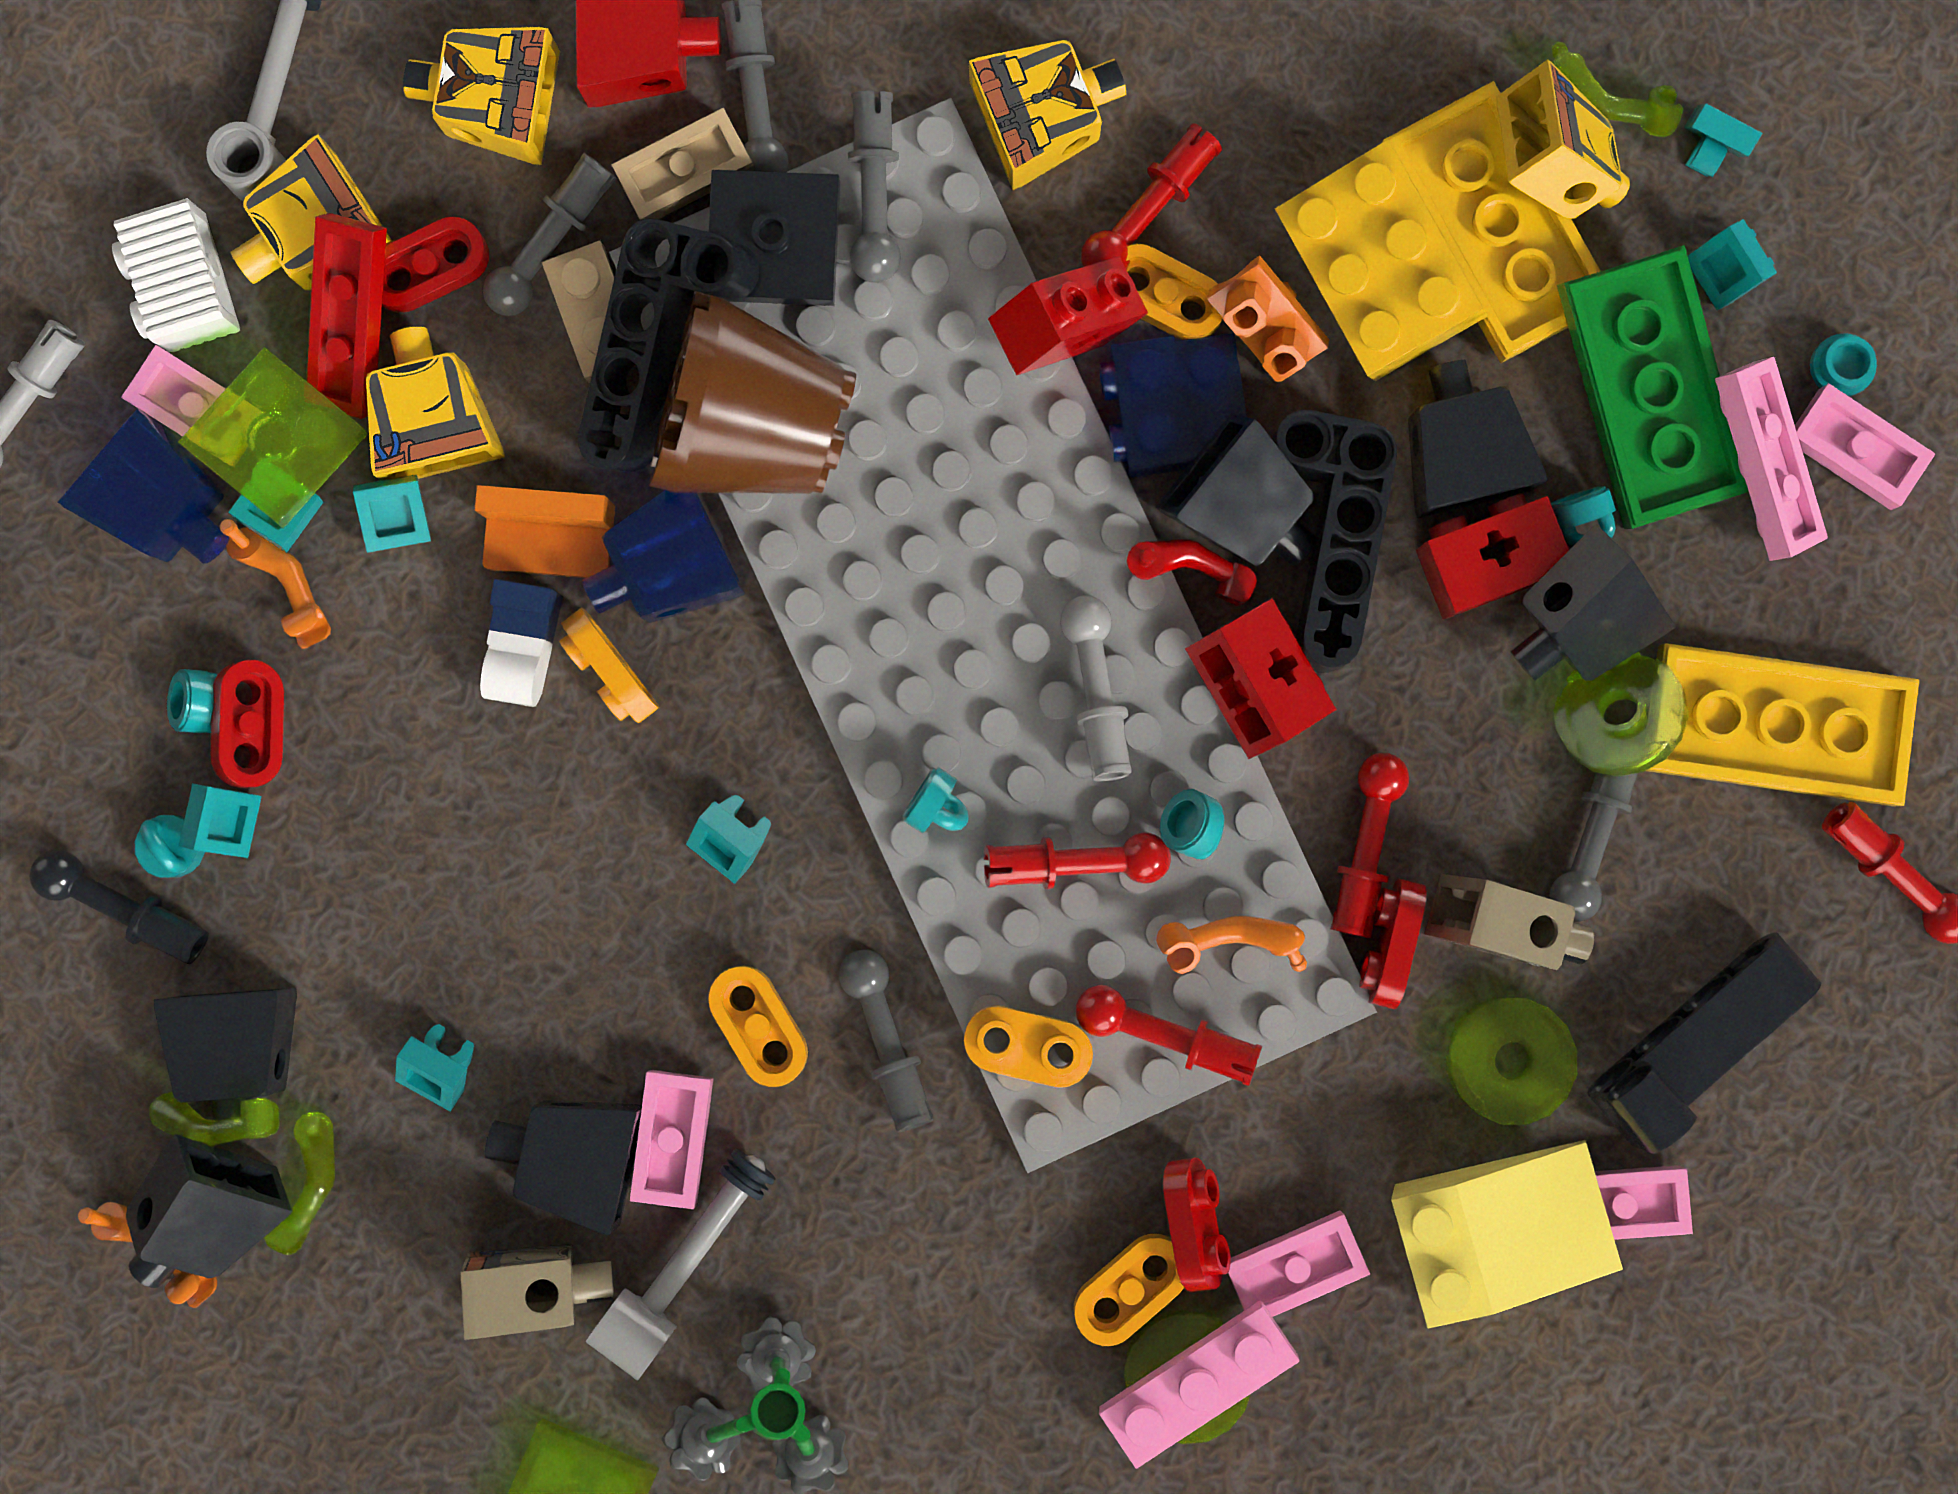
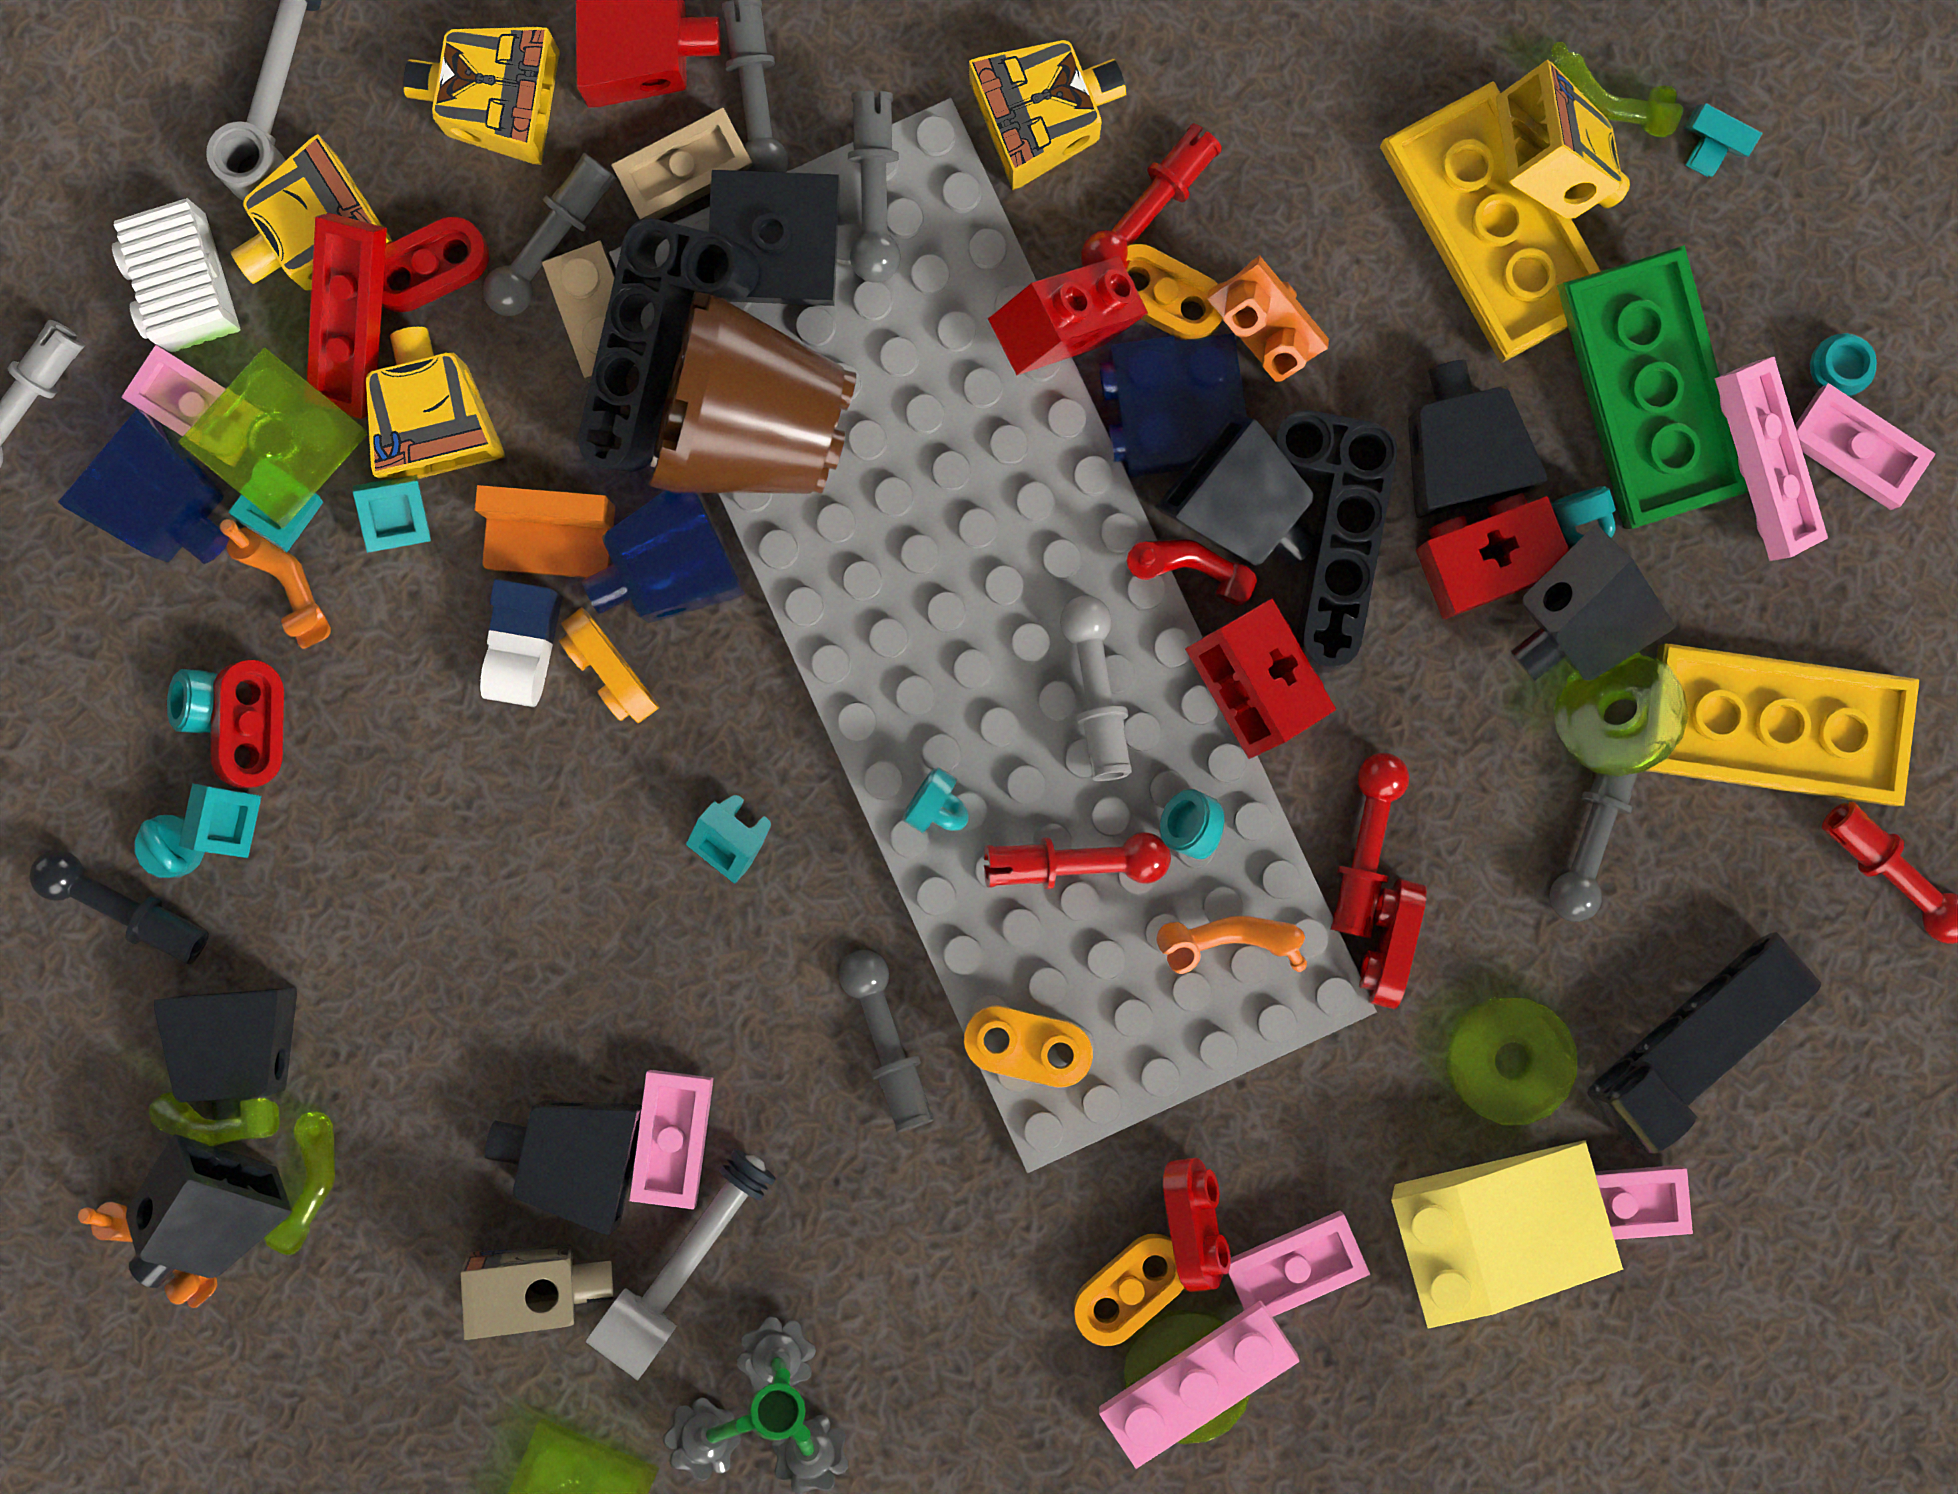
teal tile [395,1024,474,1112] -> none
light orange plate [709,966,808,1087] -> none
red pin [1076,985,1262,1086] -> none
yellow brick [1275,139,1488,381] -> none
dark tan torso [1424,874,1594,970] -> none
teal tile [1688,219,1777,311] -> none

